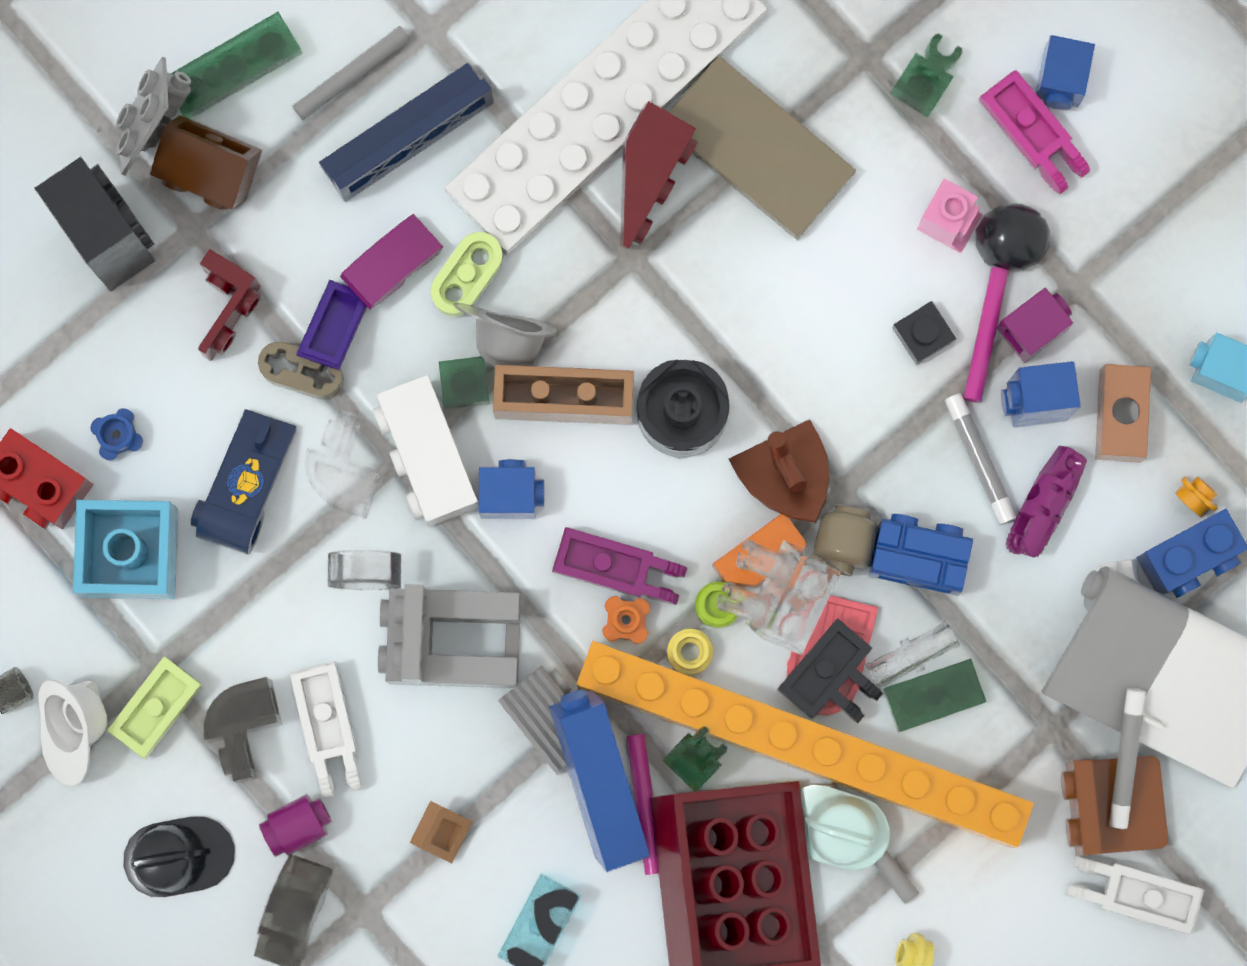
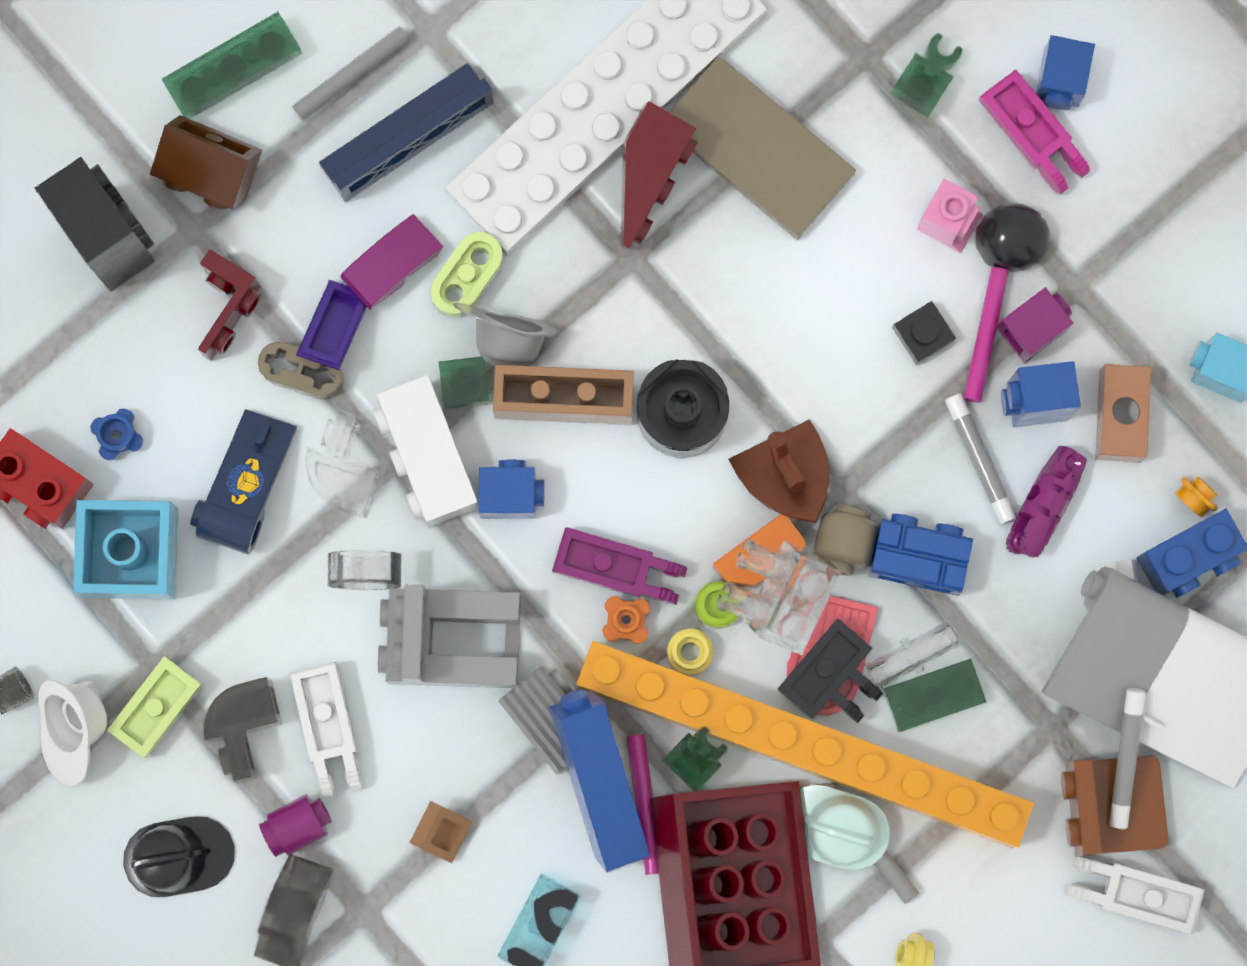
light grey hinge [116,56,191,176] -> none

